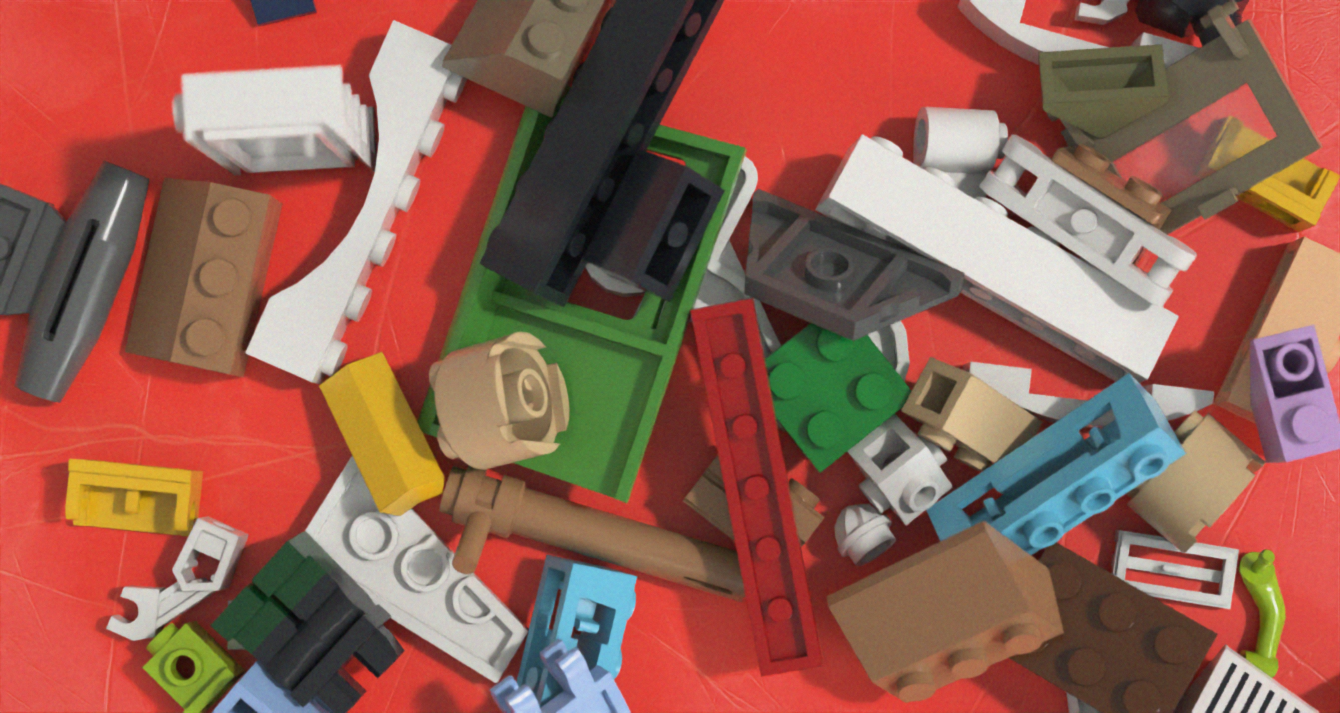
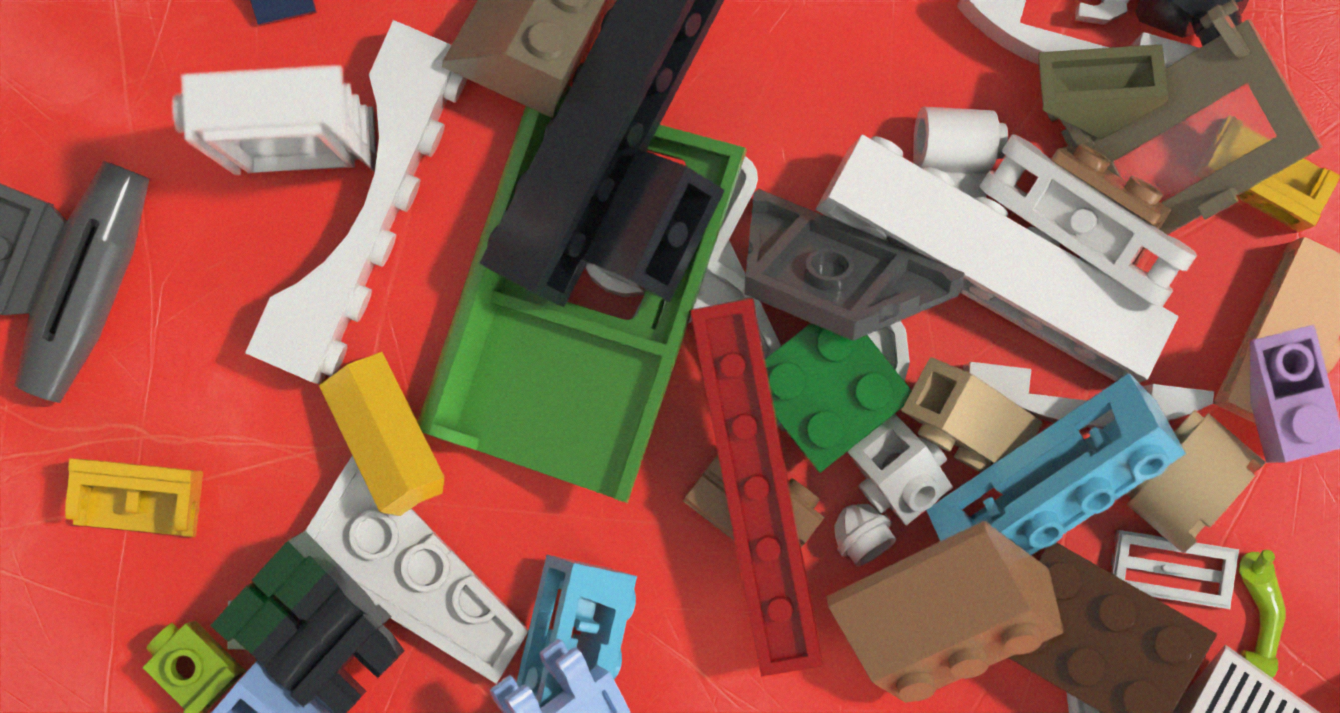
white piece [106,516,249,641] -> none
medium nougat slope [125,178,282,378] -> none
tan brick [429,332,570,470] -> none
medium nougat cylinder [439,466,746,602] -> none

